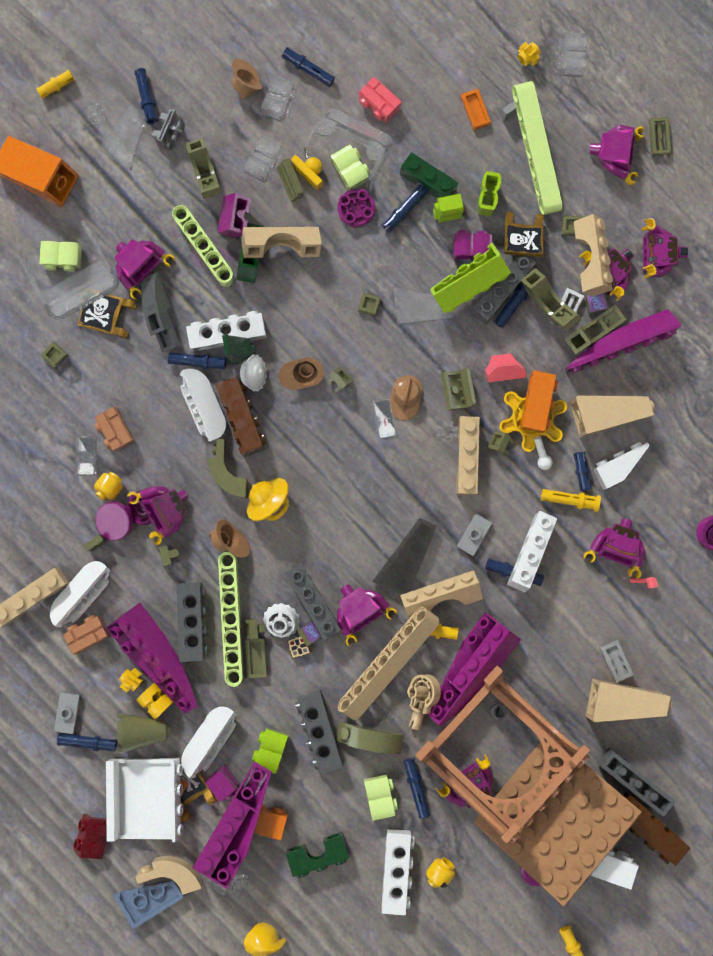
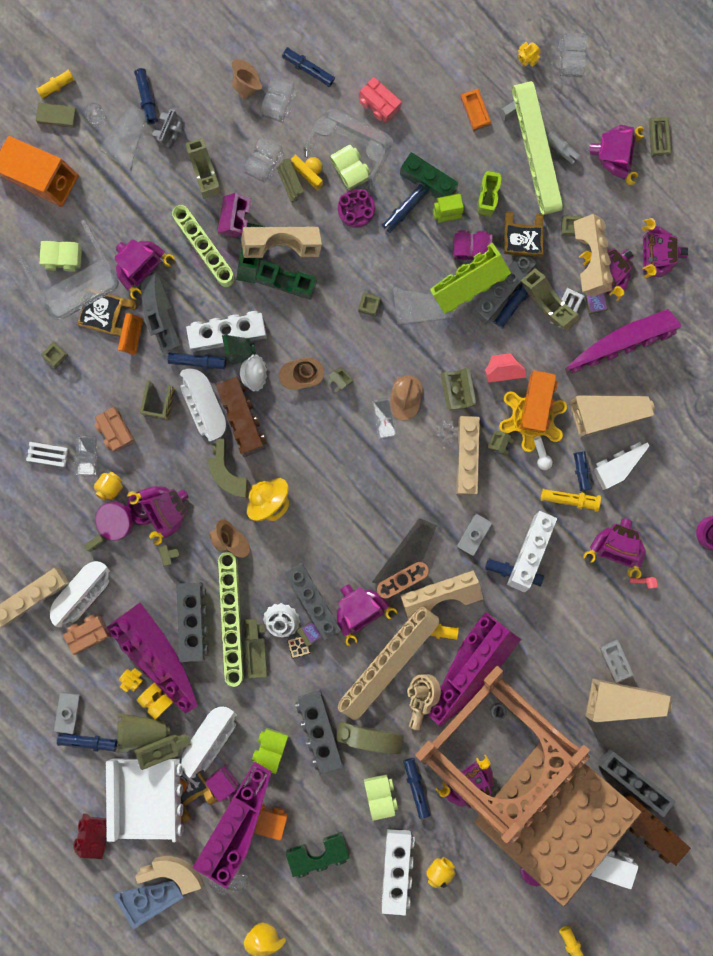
olive arch [565,304,627,354] -> none
none -> white tile [26,442,69,467]
none -> olive tile [36,103,77,128]
none -> orange tile [118,313,144,355]
none -> olive hinge [134,734,191,770]
none -> olive piece [140,380,175,421]
none -> dark green arch [256,260,317,300]
none -> nougat beam [377,562,429,598]
none -> light grey pin [547,132,580,165]

